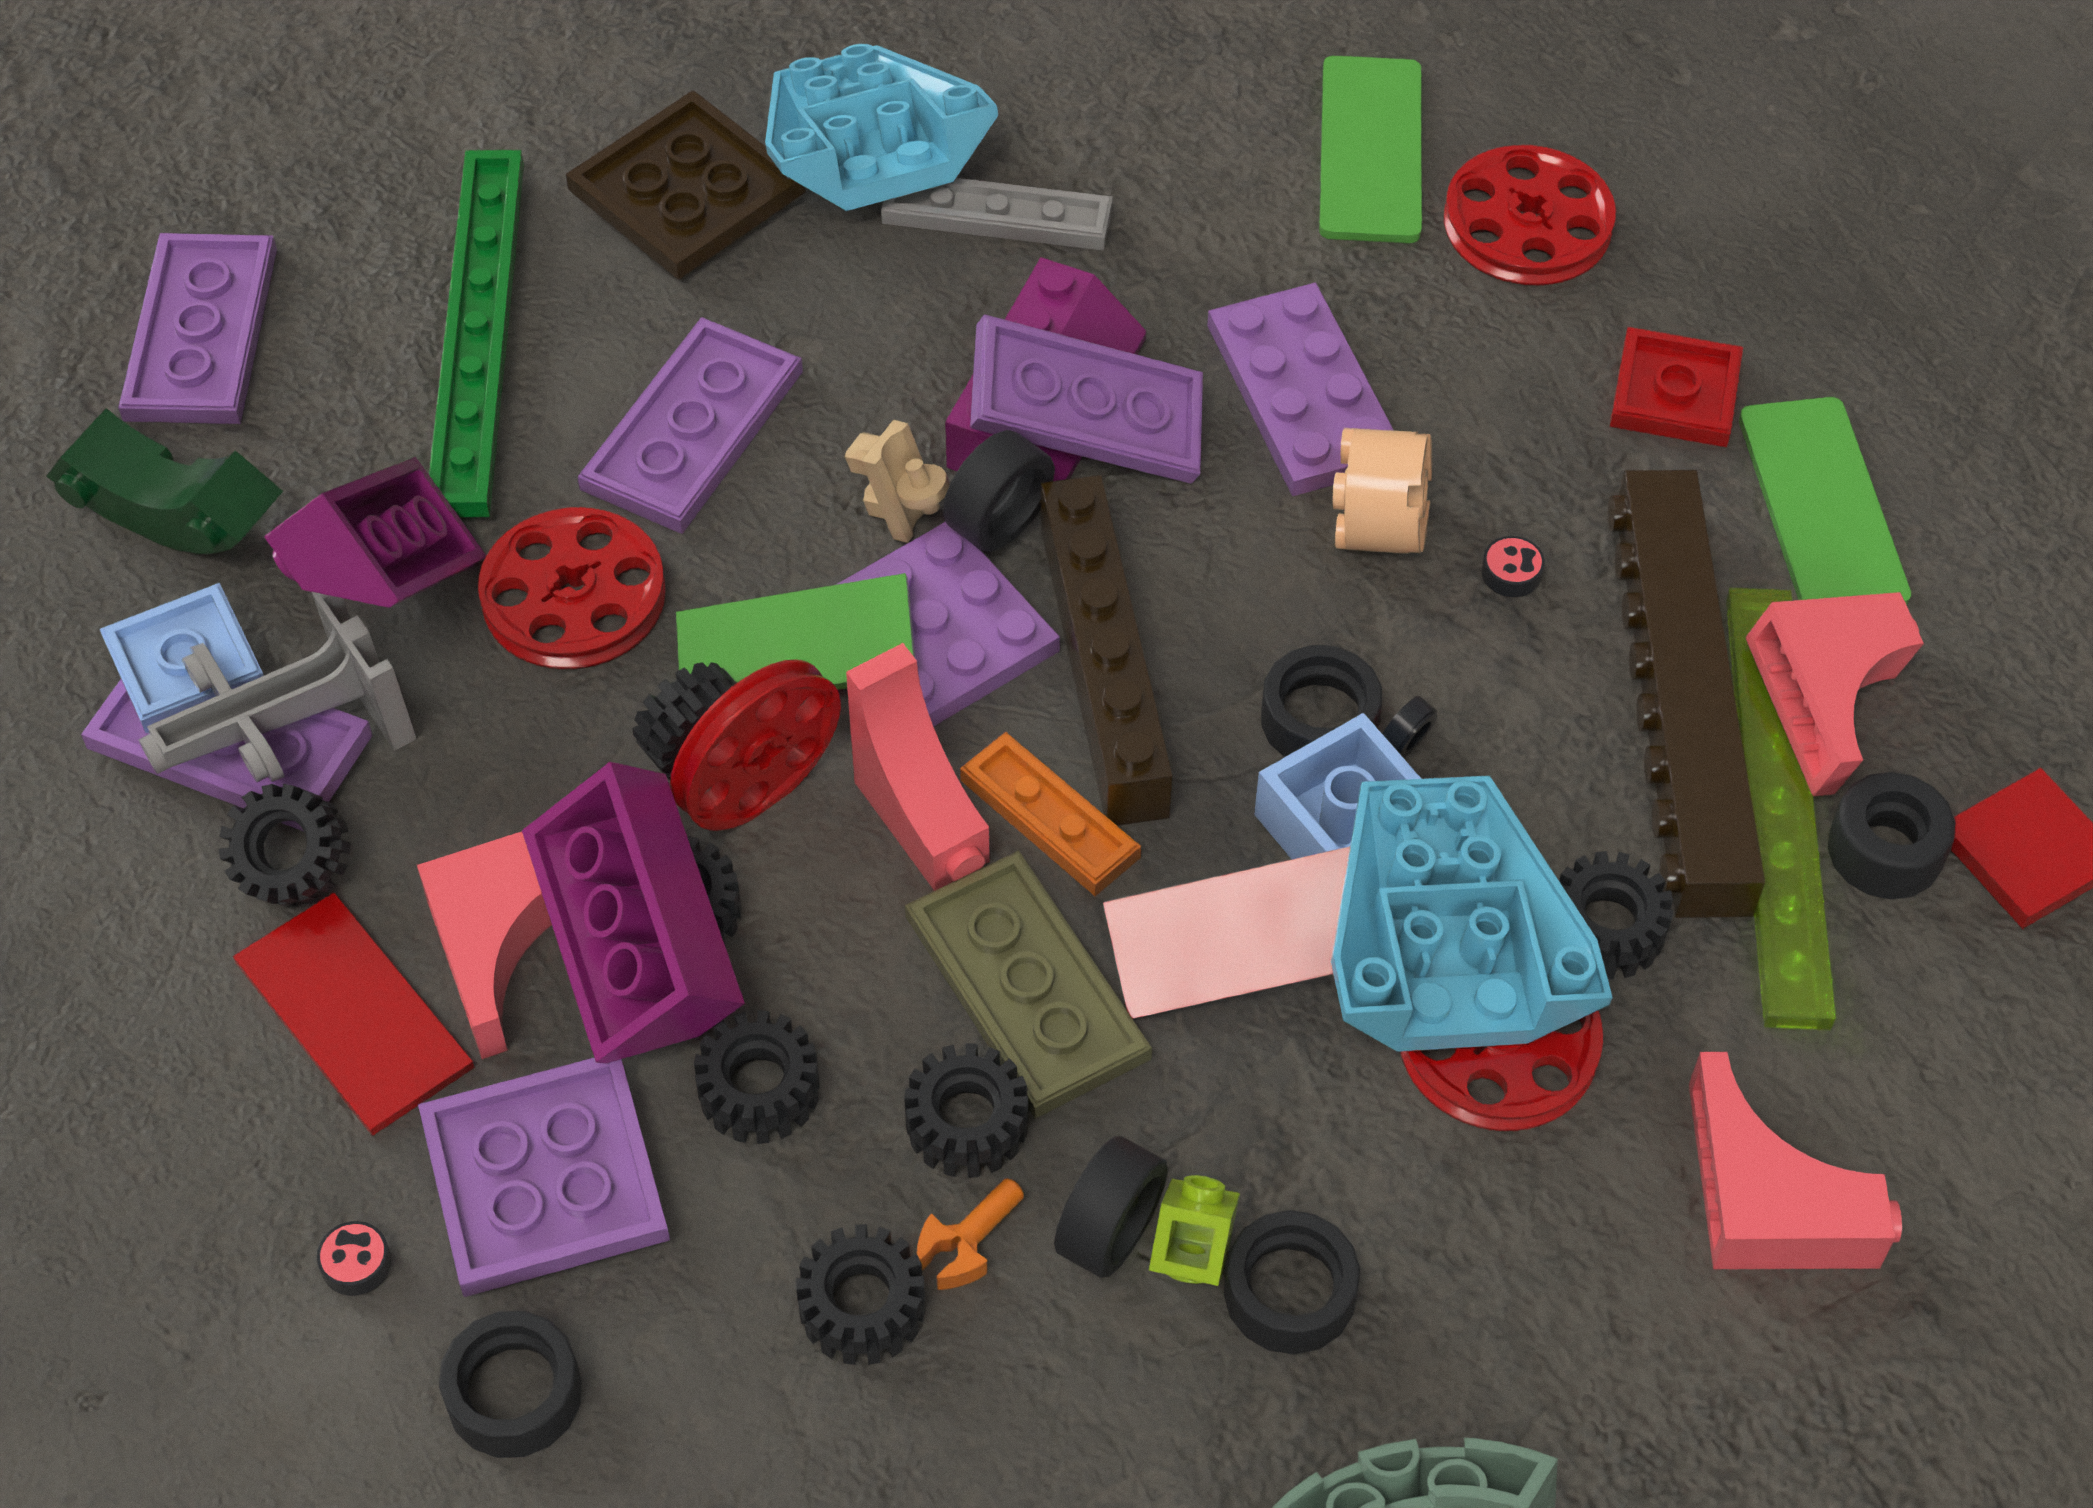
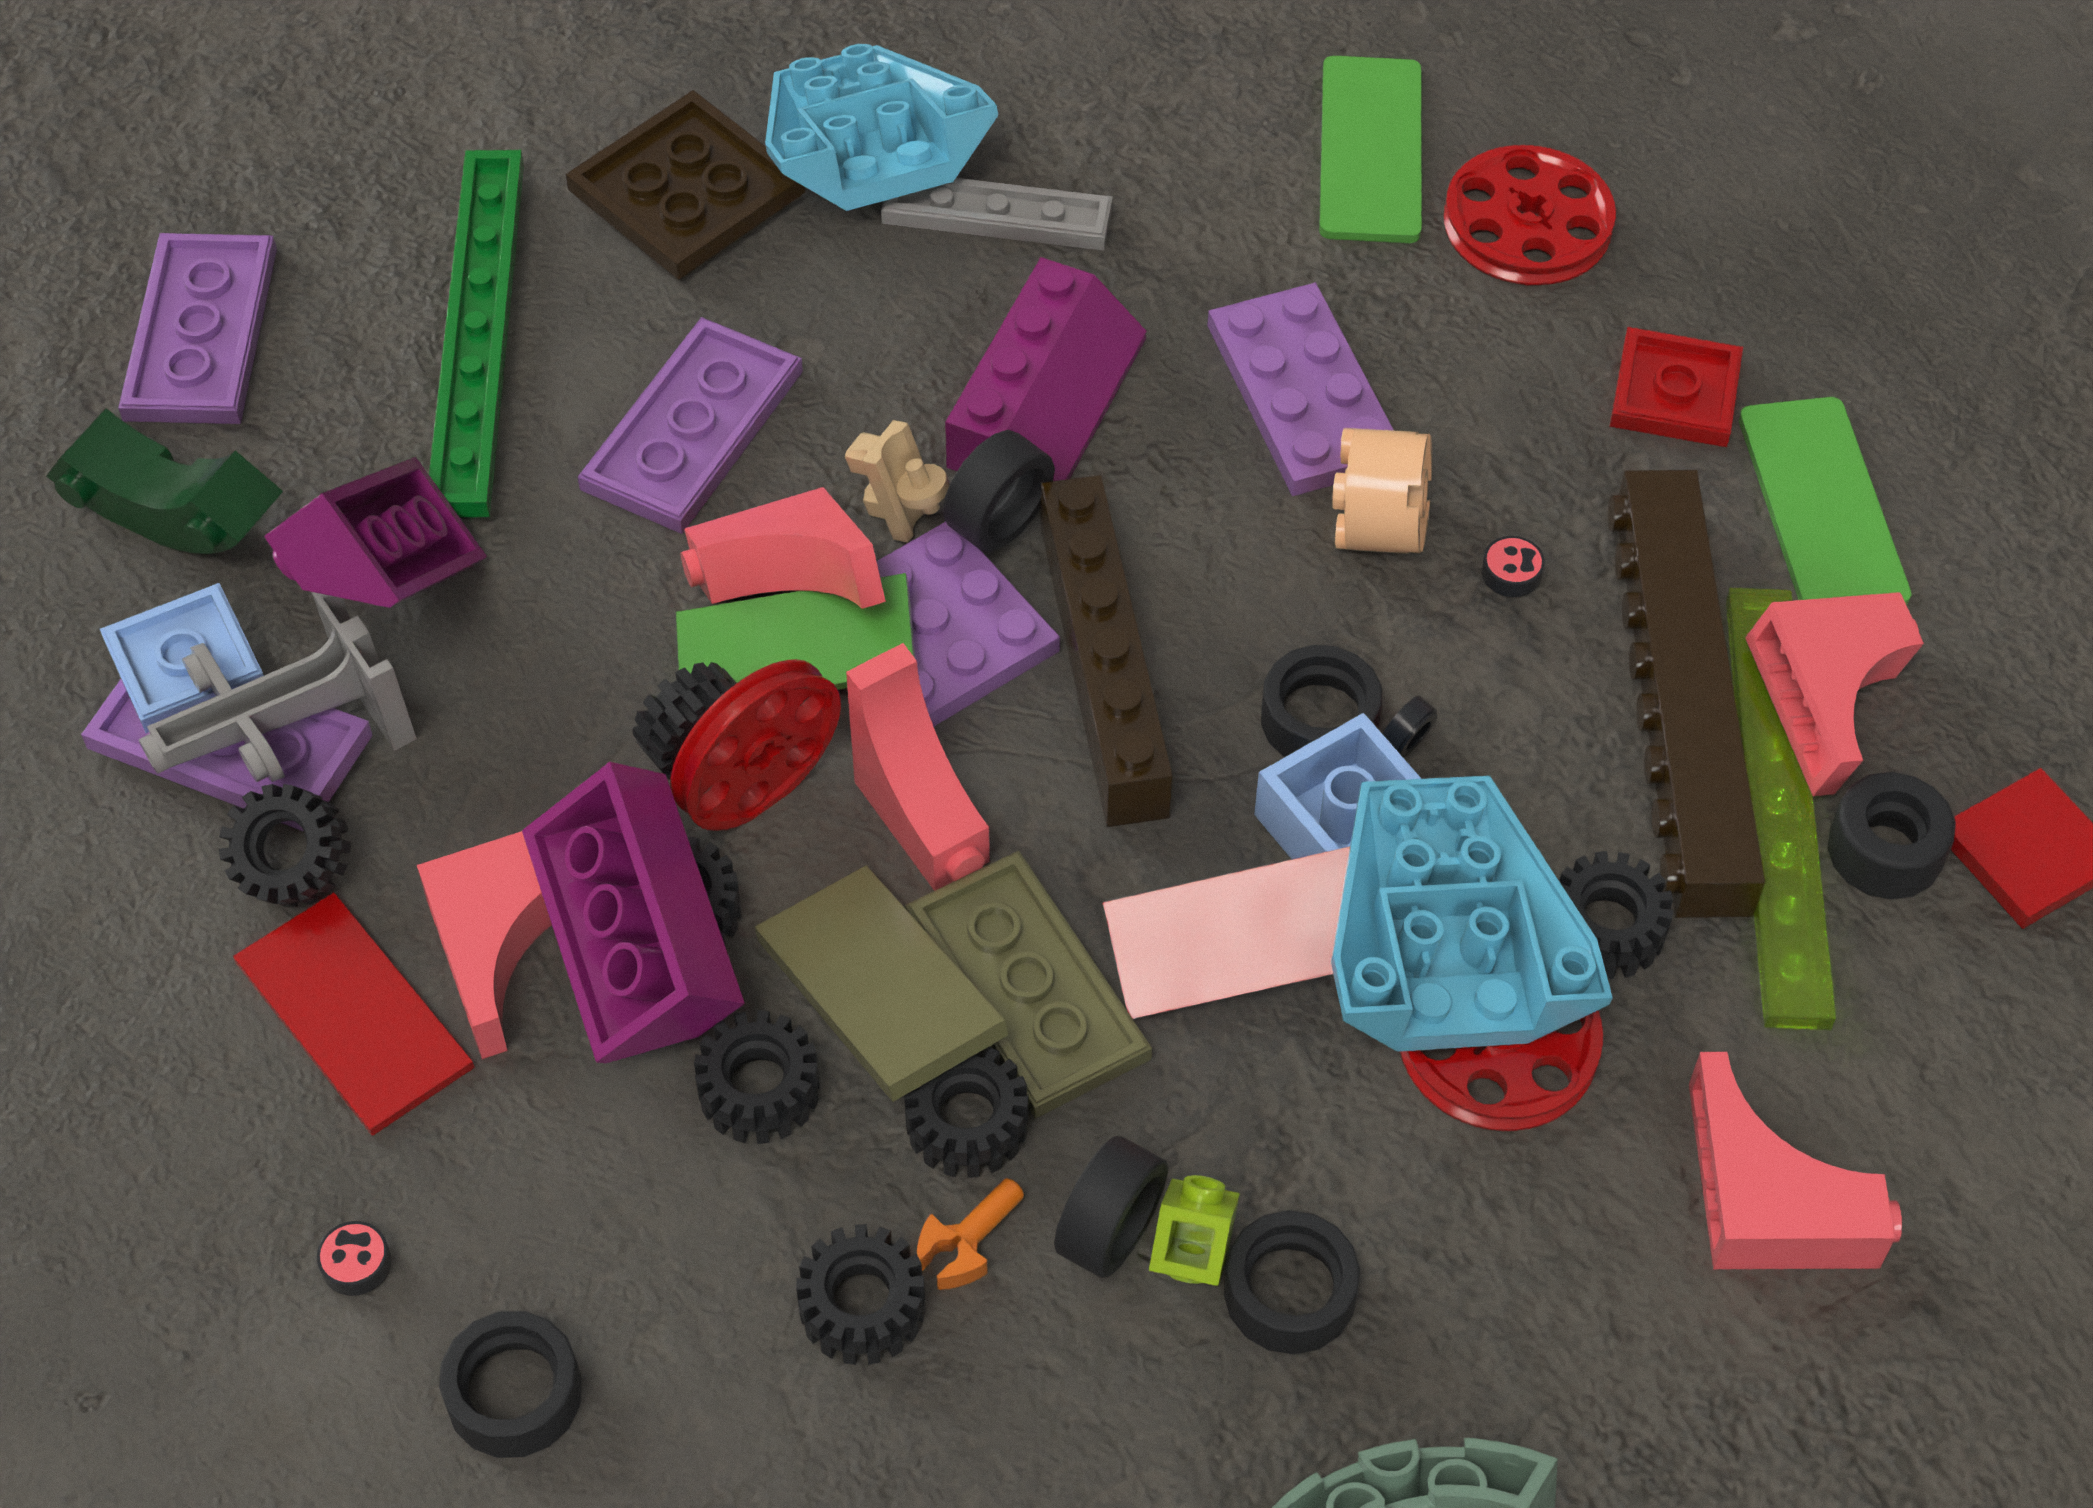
medium lavender plate [418,1058,670,1297] -> none
red wedge [478,507,666,669] -> none
orange tile [960,732,1141,896] -> none
medium lavender tile [970,314,1203,484] -> none
none -> coral arch [680,487,886,609]
none -> olive tile [755,865,1008,1102]

